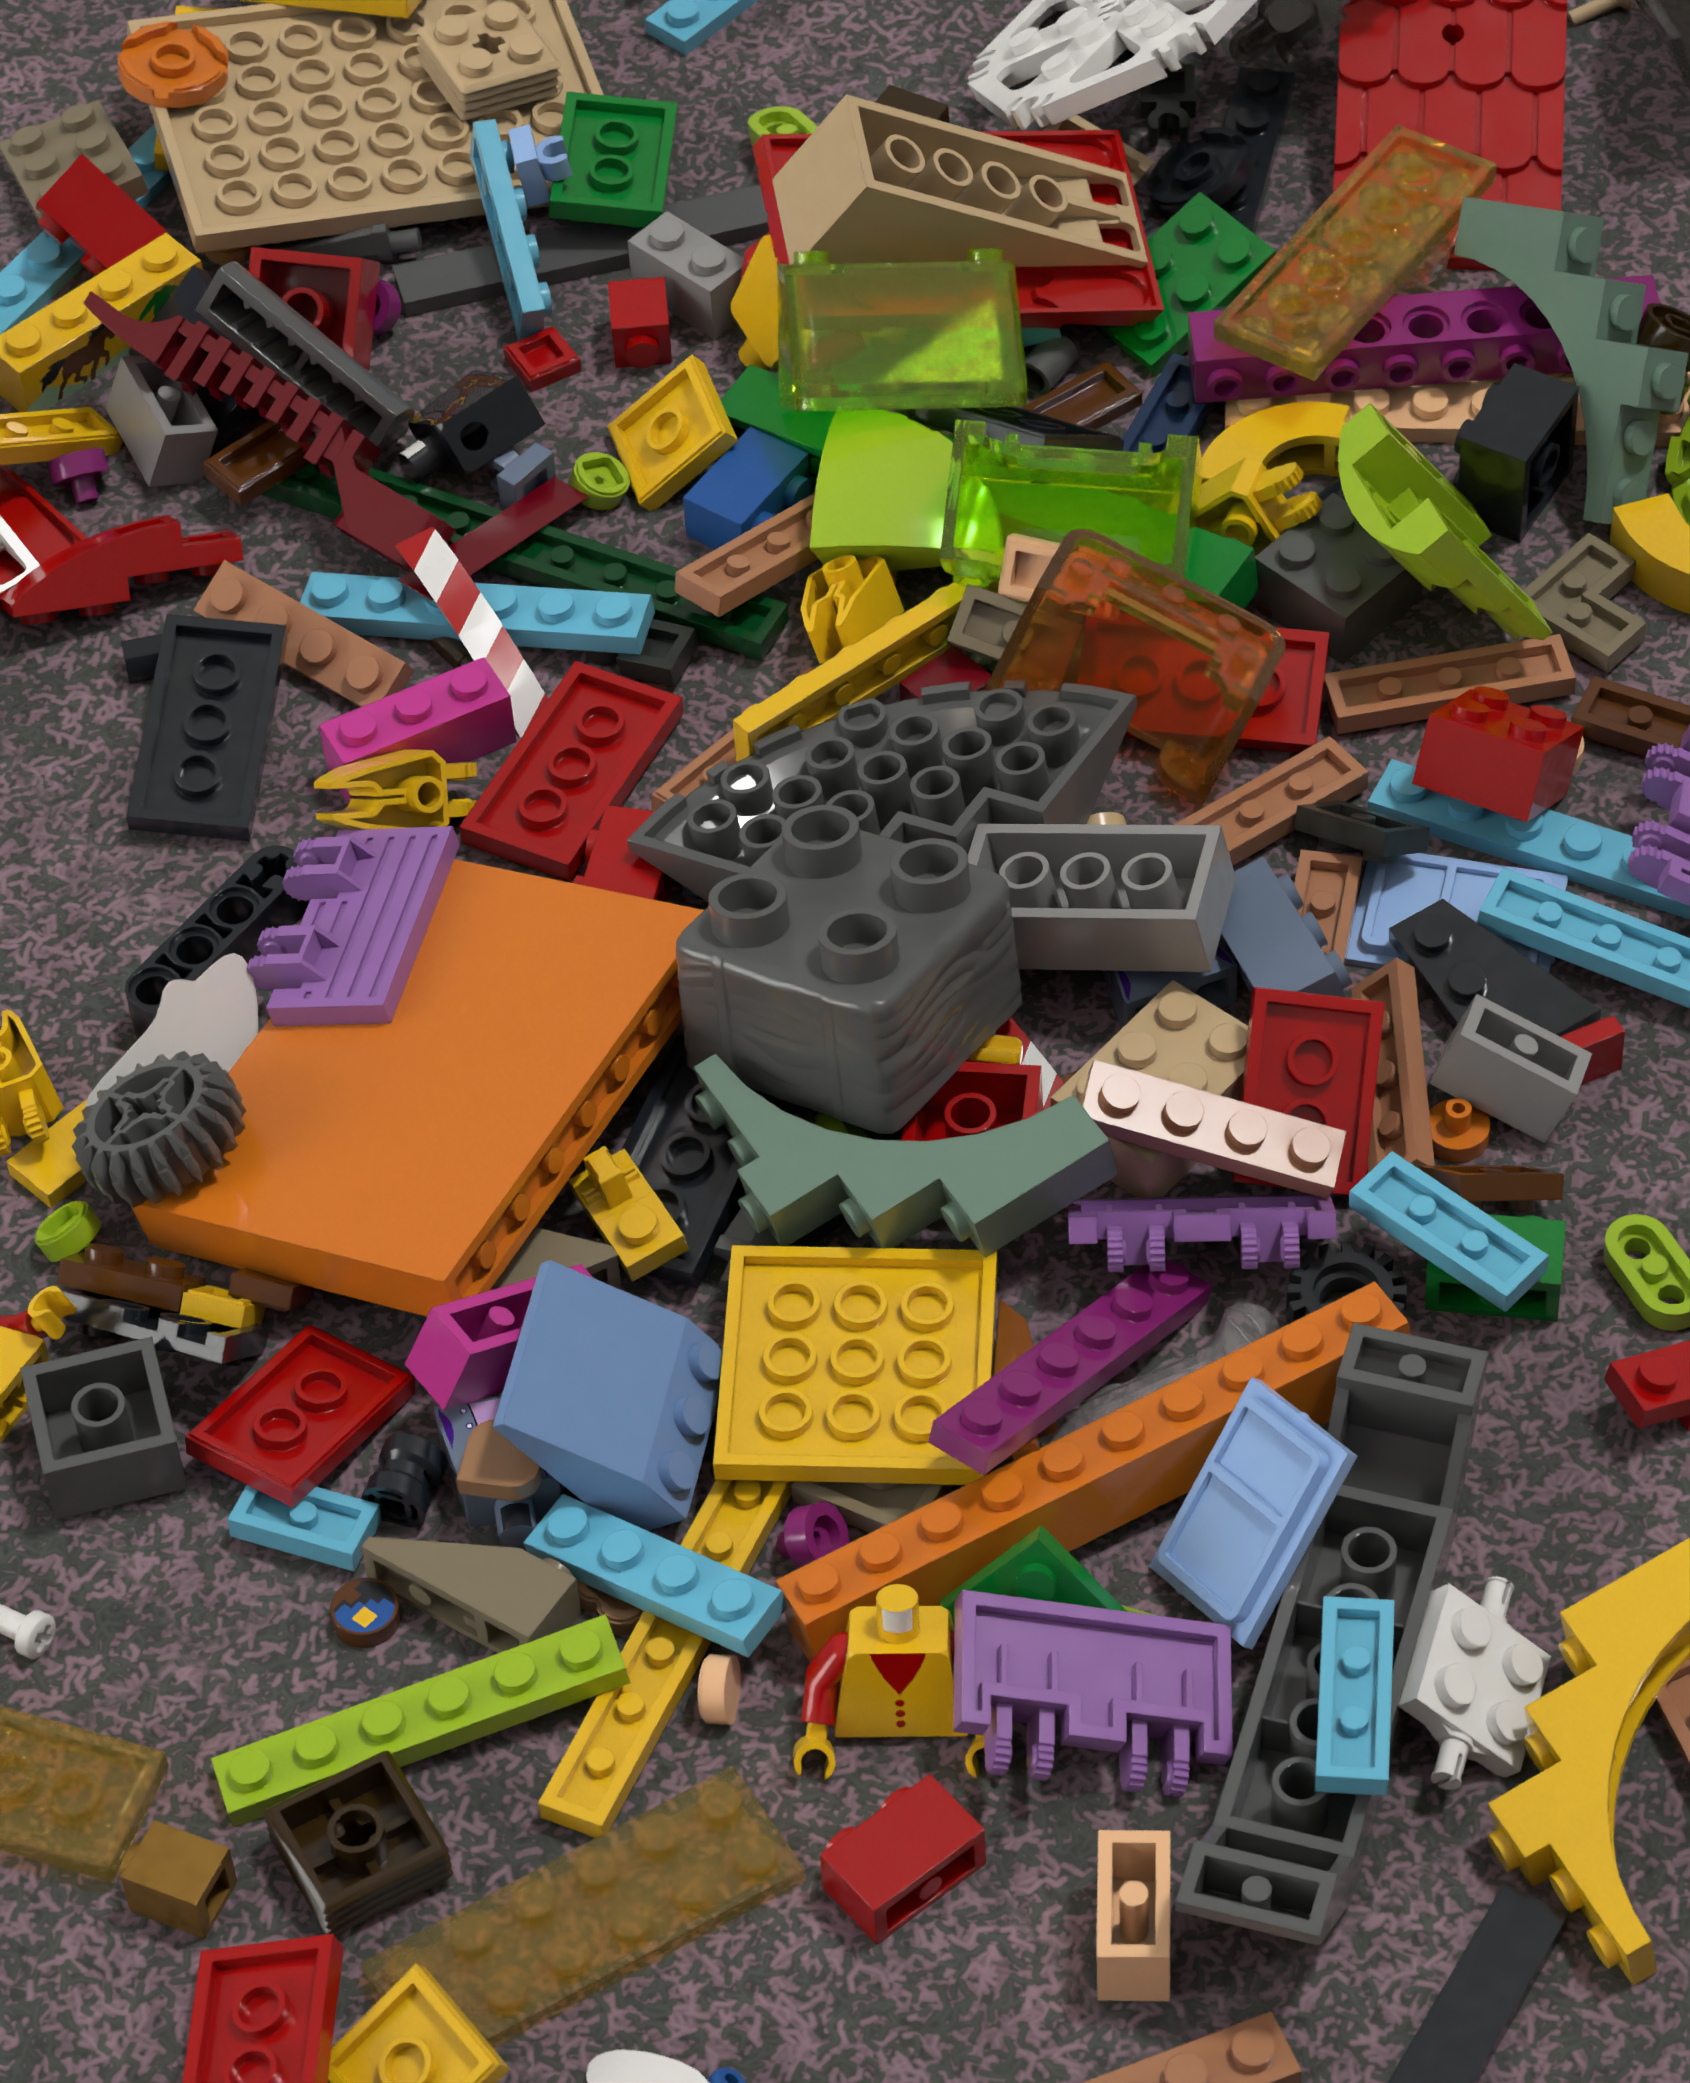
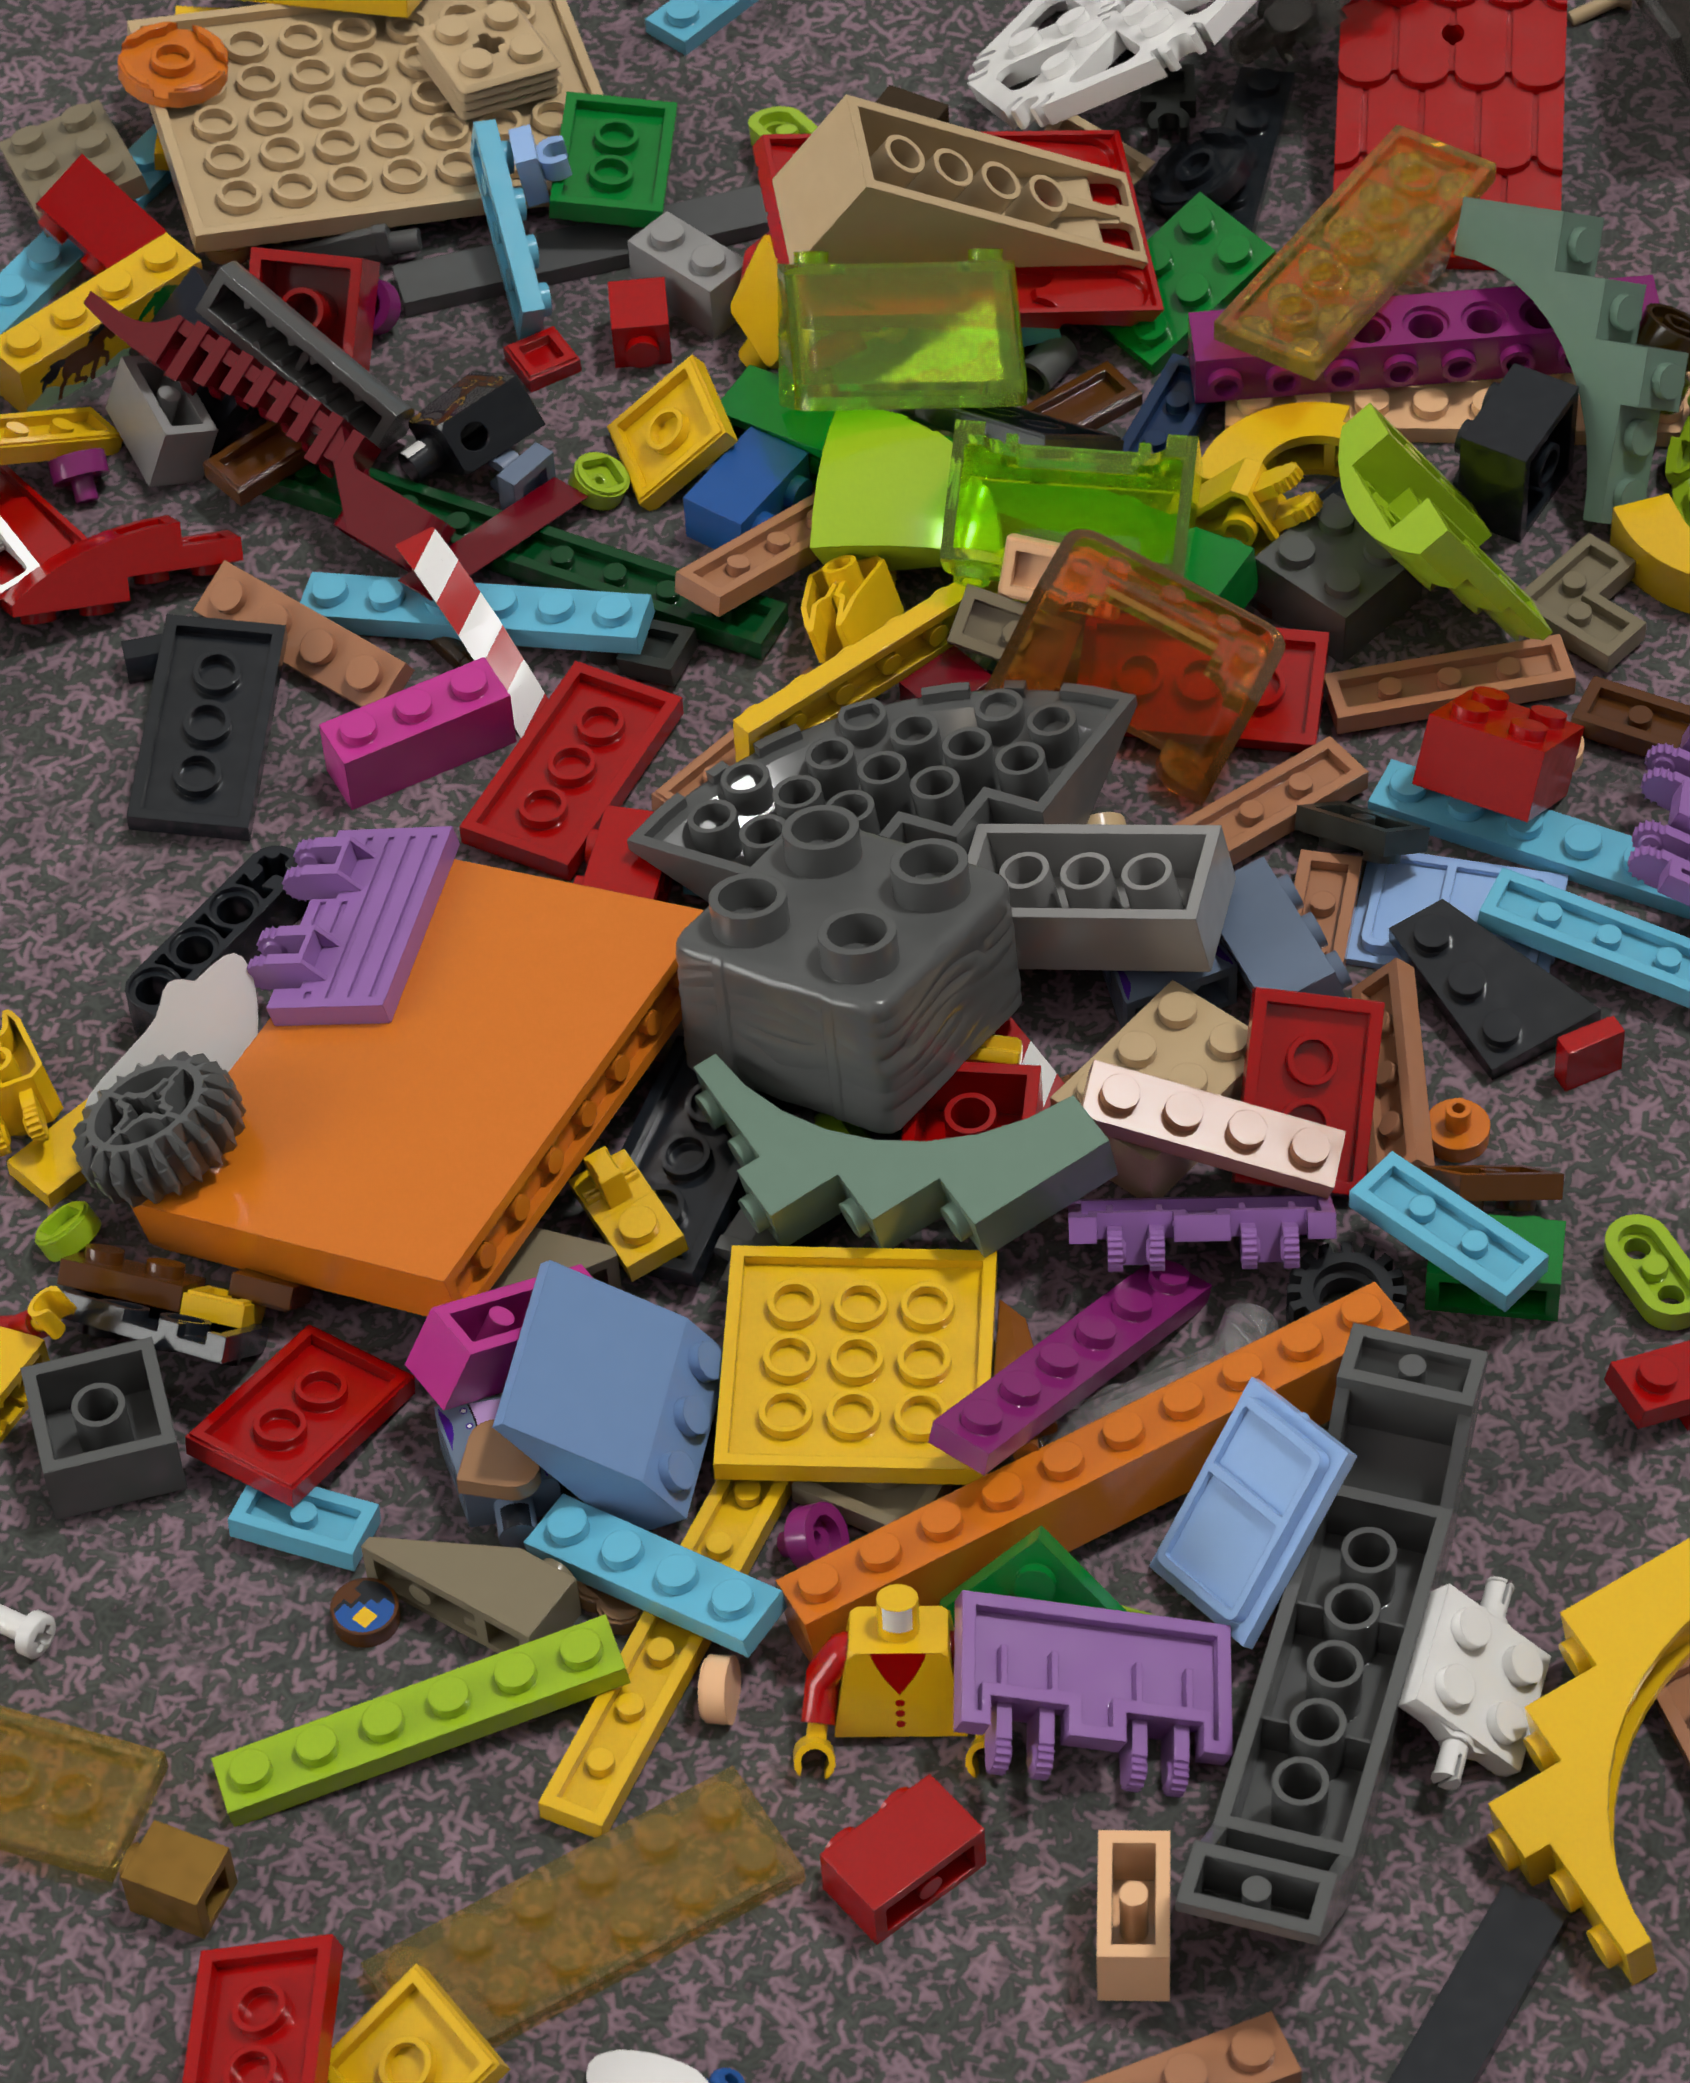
dark brown brick [264,1751,453,1936] -> none
yellow hinge [314,749,477,830] -> none
black wheel [361,1433,448,1528] -> none
medium azure plate [1315,1596,1395,1796] -> none
light grey brick [1429,994,1592,1143] -> none

